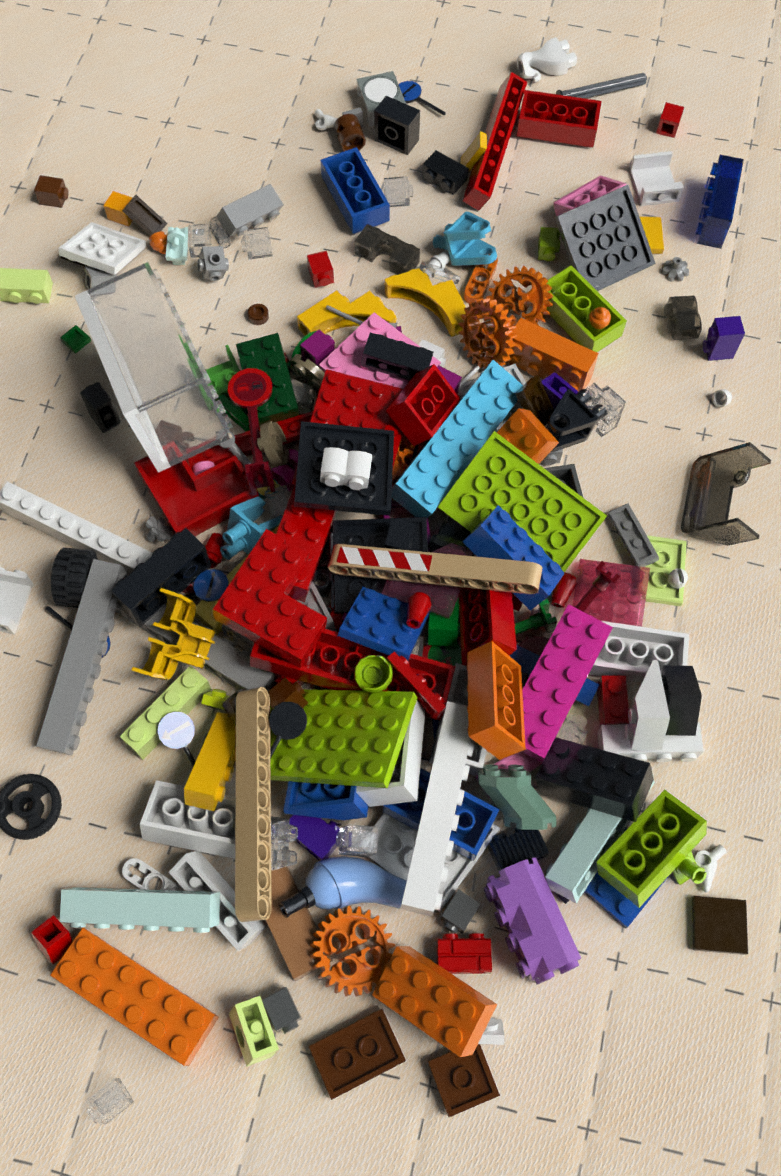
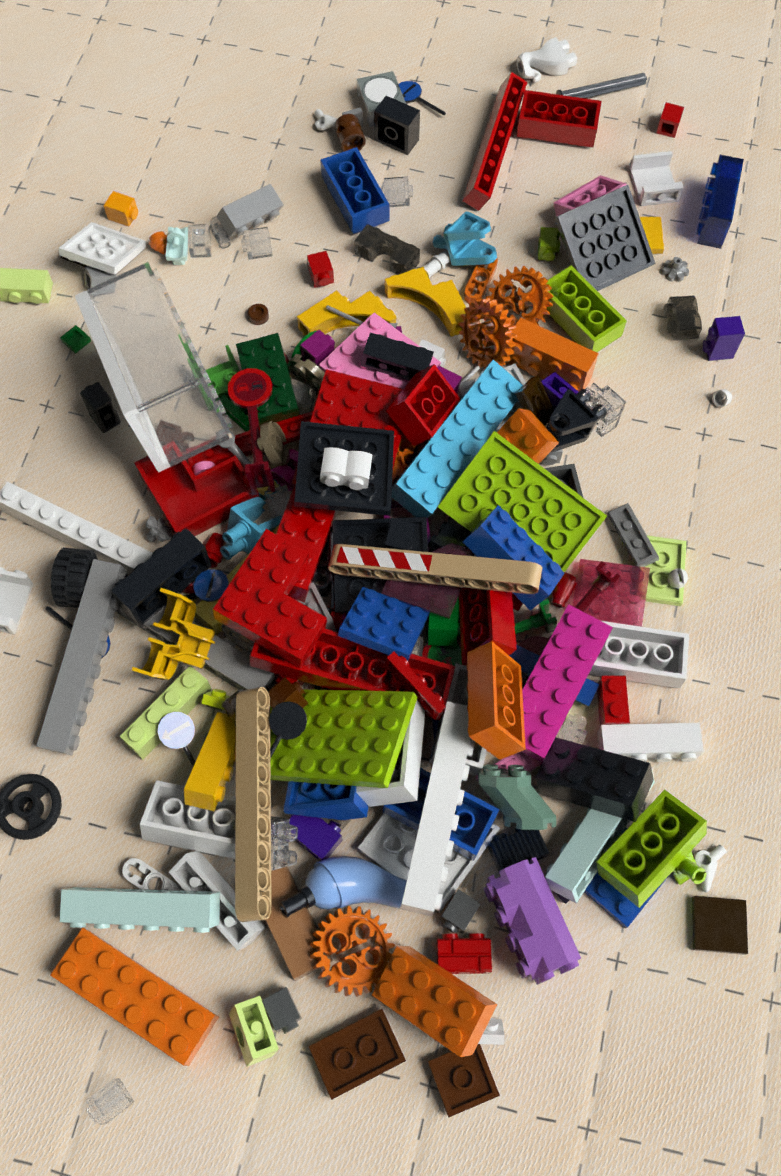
red brick [31,915,73,965] -> none
reddish brown brick [34,175,69,208] -> none
dark brown tile [122,195,168,236] -> none
light grey brick [197,246,229,281] -> none
clear brick [336,824,378,857] -> none
lime hair [354,655,393,693] -> none
red cone [406,592,432,629] -> none
clear tile [419,261,461,284] -> none
black brick [422,150,469,195] -> none
yellow tile [460,131,487,173] -> none
orange plate [589,307,611,329] -> none
white slope [625,660,670,750] -> none
black brick [661,665,702,736] -> none
clear smoke windscreen [681,442,771,546] -> none

